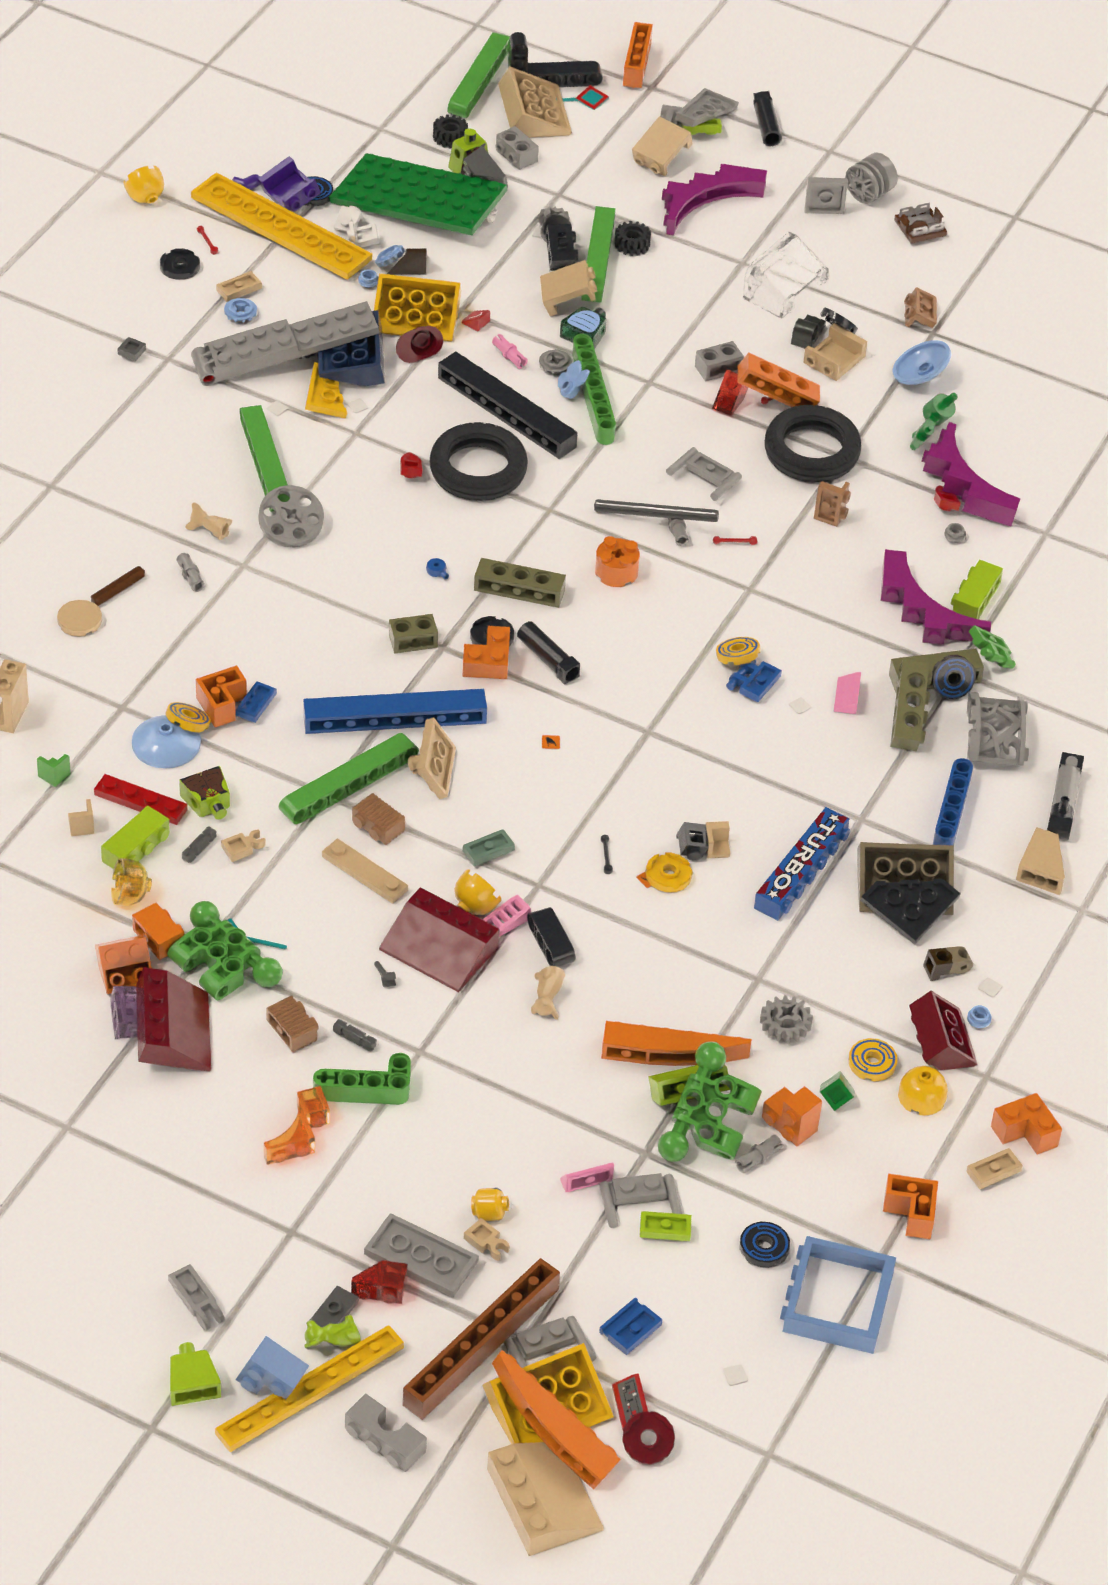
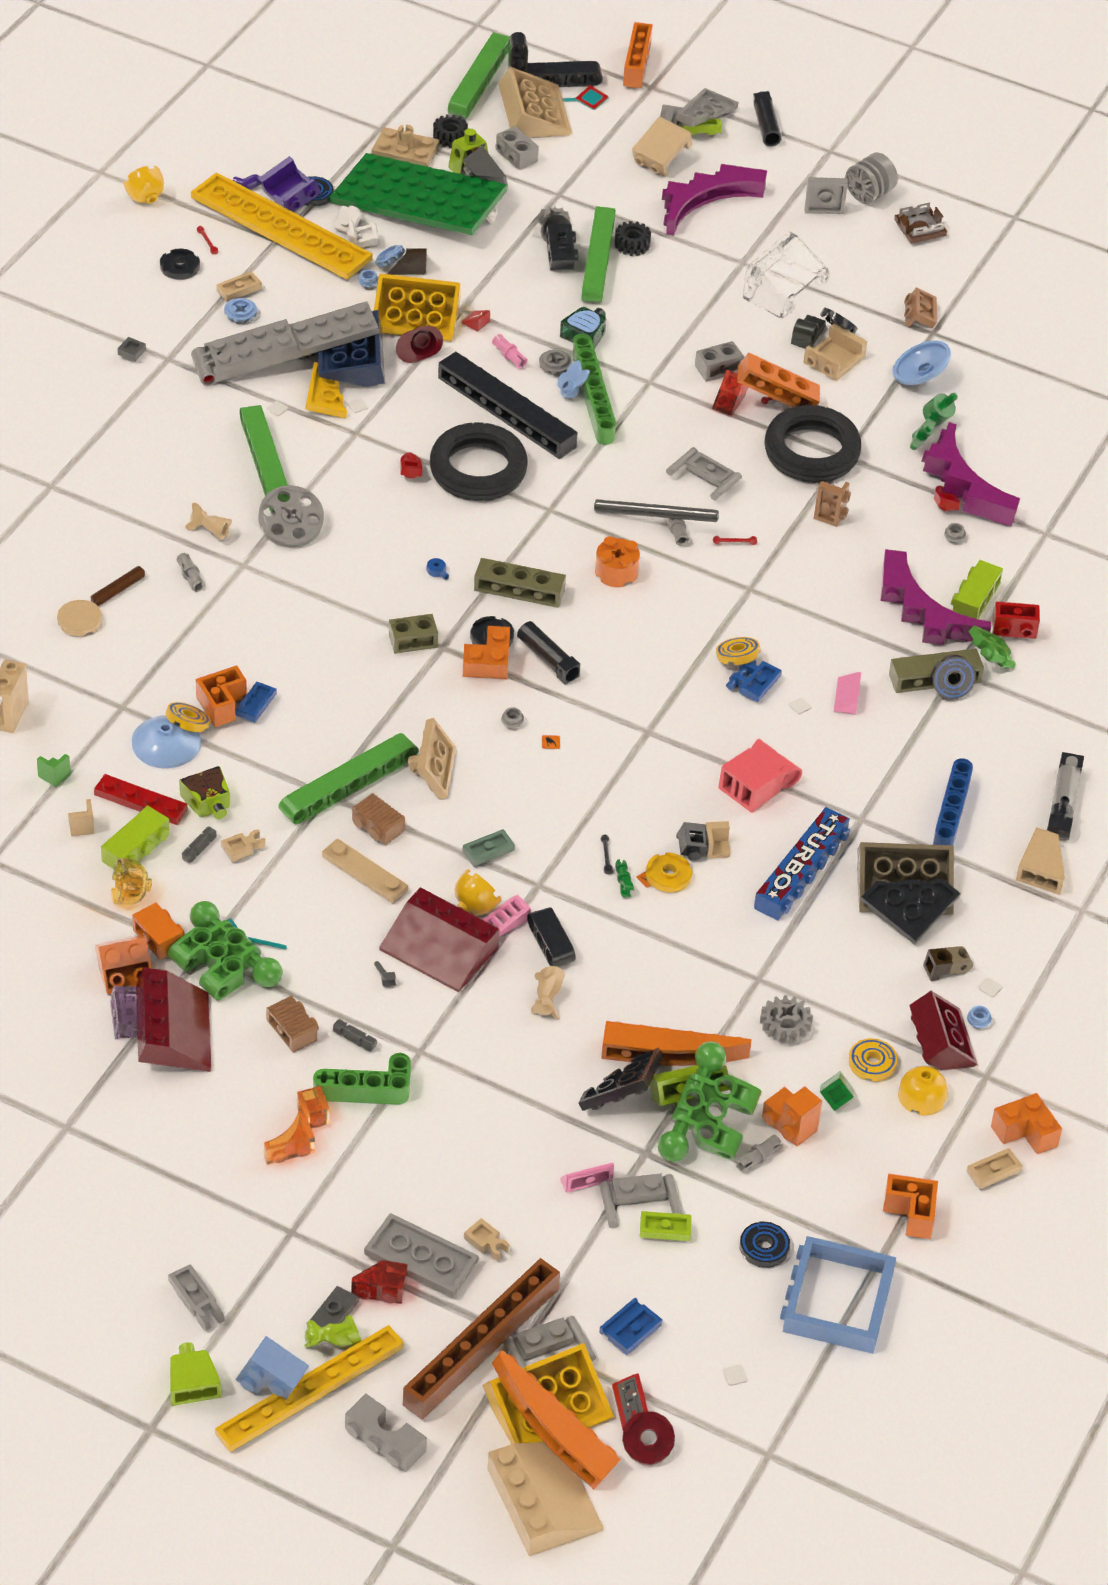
blue brick [303,689,487,734] -> none
yellow head [471,1187,510,1221] -> none
tan panel [540,260,597,317] -> none
olive brick [890,658,932,752] -> none
light grey fence [966,691,1029,766] -> none
none -> tan plate [371,124,439,167]
none -> light grey plate [501,707,524,728]
none -> black plate [578,1048,663,1111]
none -> green piece [615,859,634,897]
none -> coral piece [718,738,802,813]
none -> red brick [992,601,1040,639]

